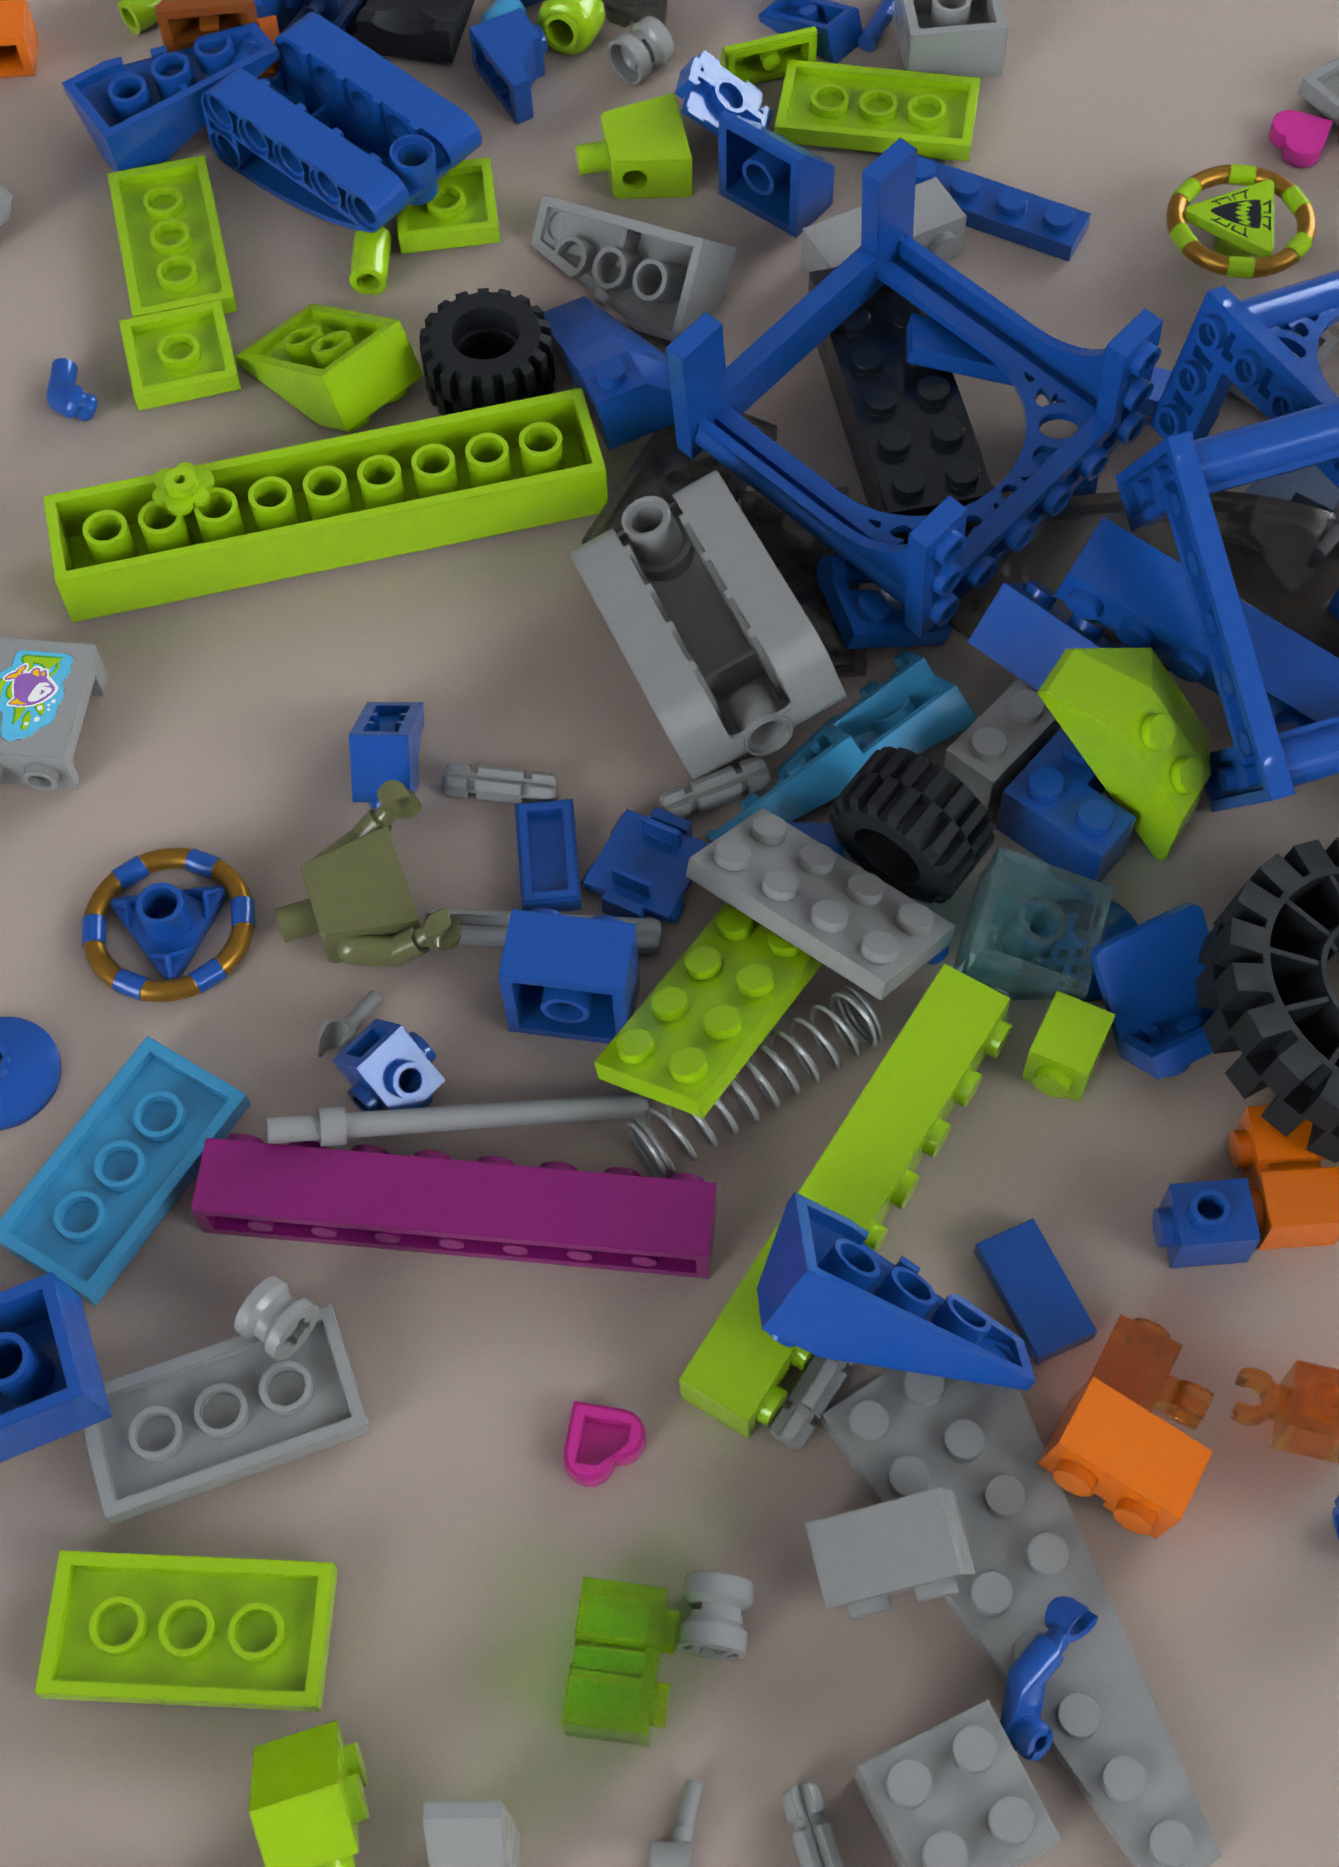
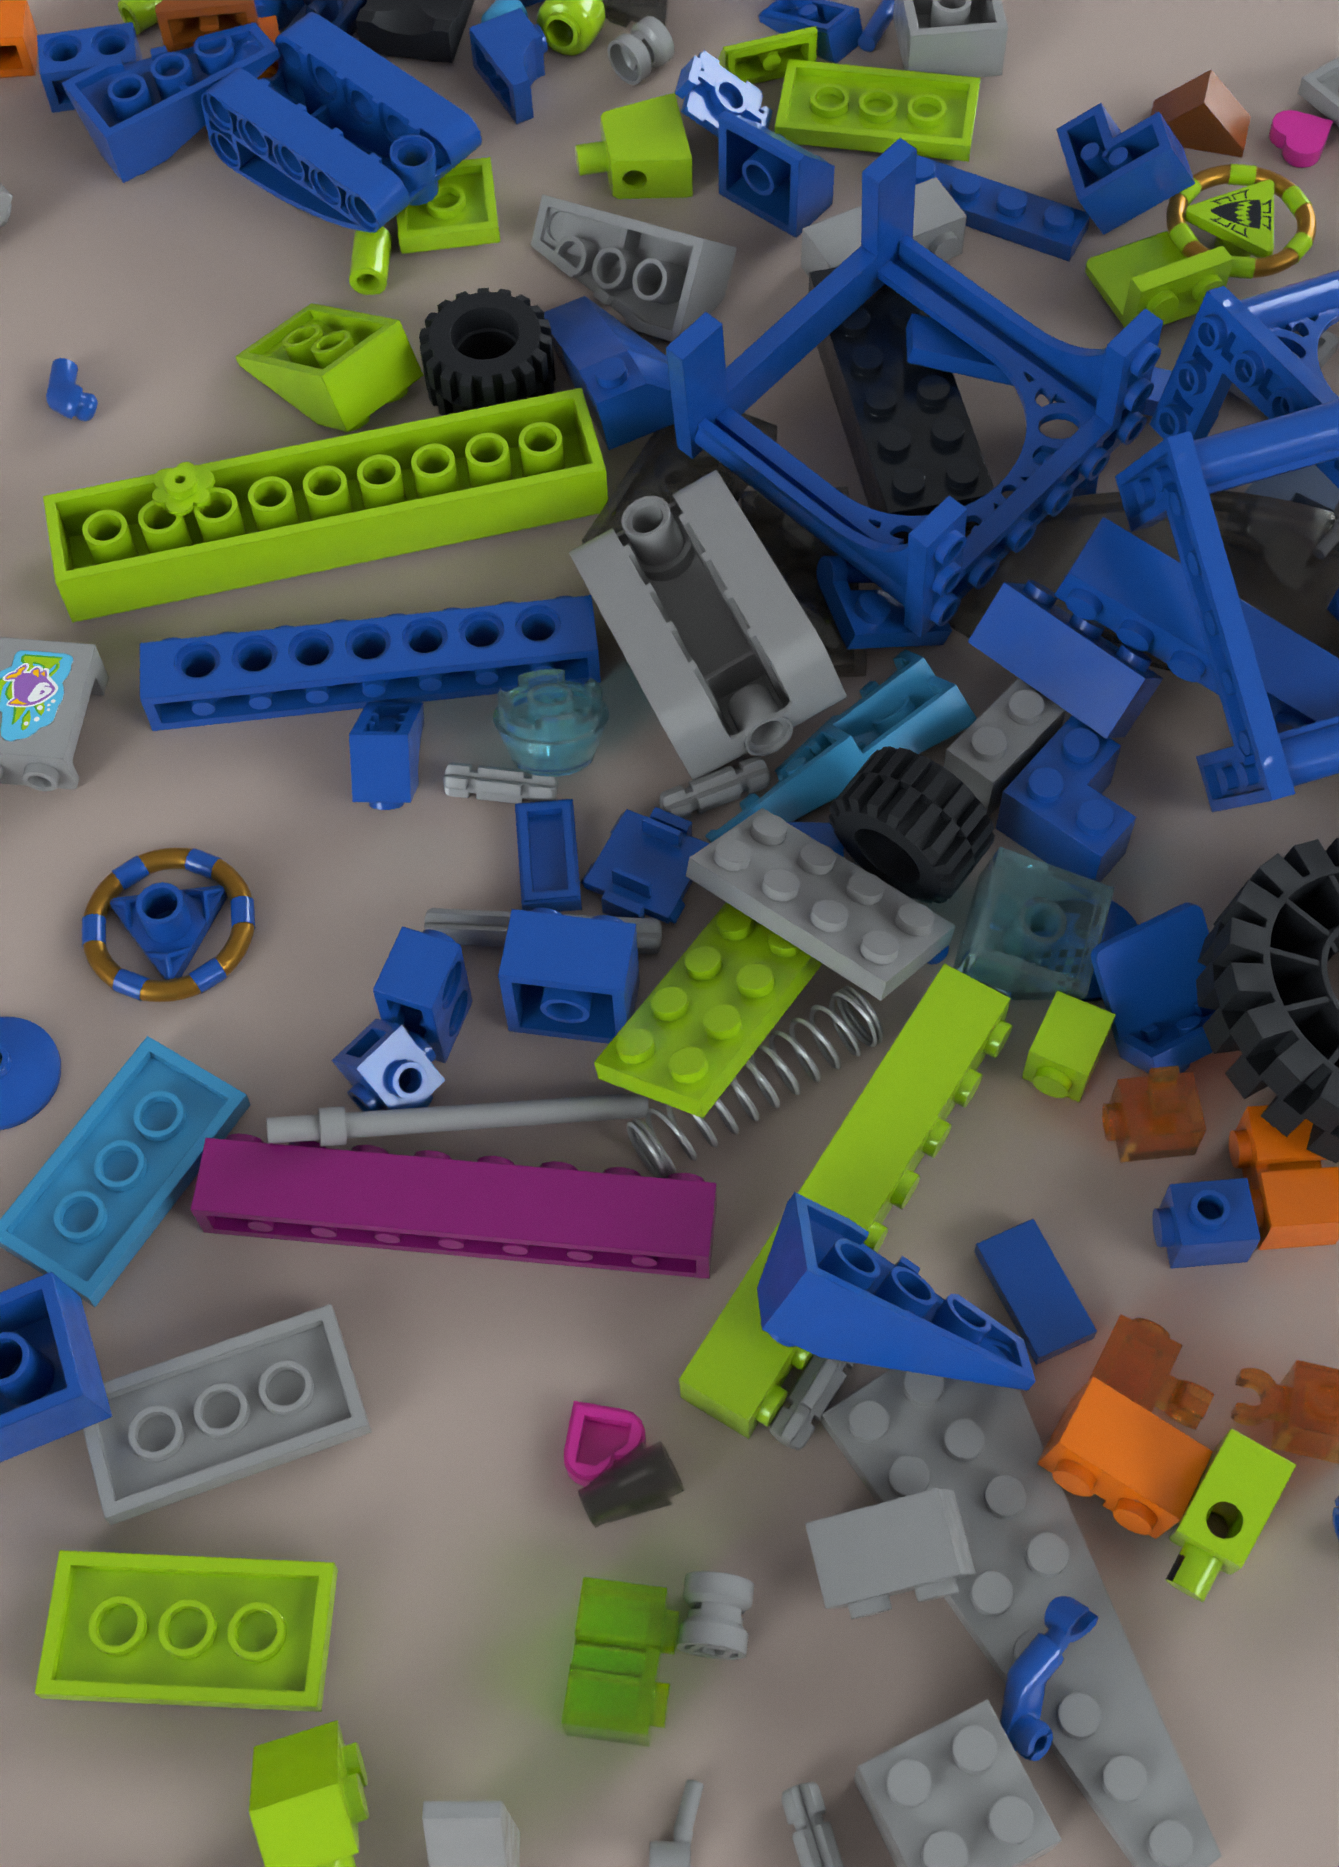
lime plate [107,155,238,318] -> none
lime plate [119,300,241,411] -> none
light grey wheel [234,1276,320,1361] -> none
olive torso [275,780,461,967] -> none
light grey hand [317,990,382,1057] -> none
lime wedge [1037,648,1211,860] -> none
none -> blue brick [37,22,143,113]
none -> blue brick [140,595,601,731]
none -> blue brick [373,926,473,1063]
none -> clear light blue cone [493,669,609,777]
none -> clear smoke cone [578,1441,685,1528]
none -> blue brick [1056,103,1195,235]
none -> lime bracket [1085,231,1234,328]
none -> clear orange brick [1102,1065,1207,1163]
none -> dark orange slope [1151,69,1251,158]
none -> lime torso [1165,1428,1296,1602]

